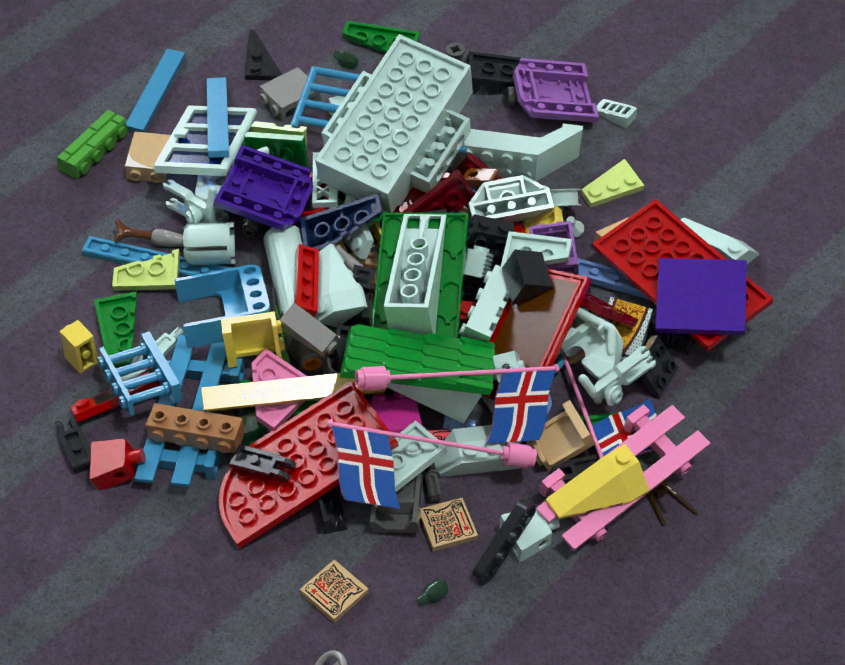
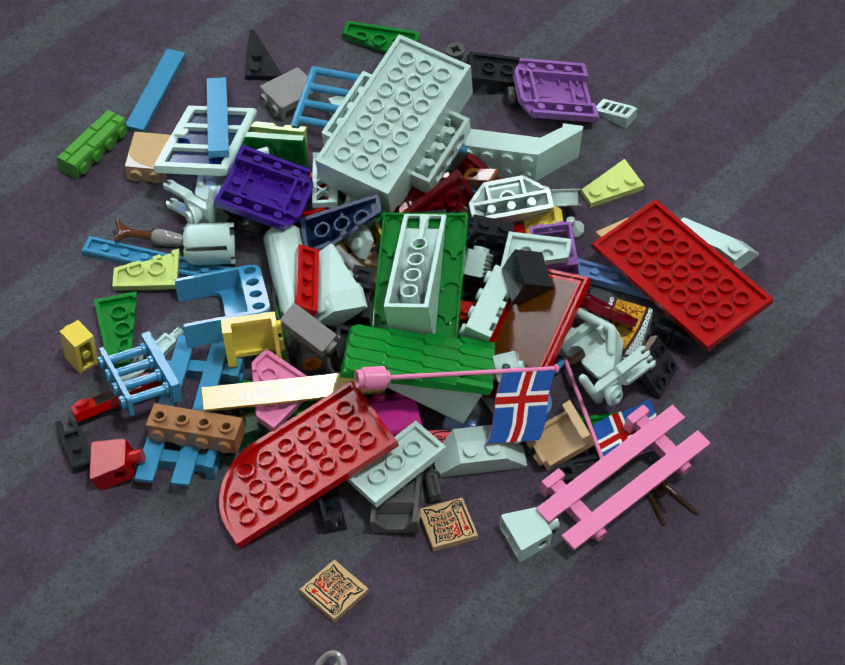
black hinge [229,444,297,482] -> none
flag [327,419,537,509] -> none
clear green cylinder [333,50,359,69] -> none
clear green cylinder [416,579,448,606] -> none
black beam [473,499,536,584] -> none
light yellow wedge [545,444,649,519] -> none
dark purple tile [656,258,747,335] -> none

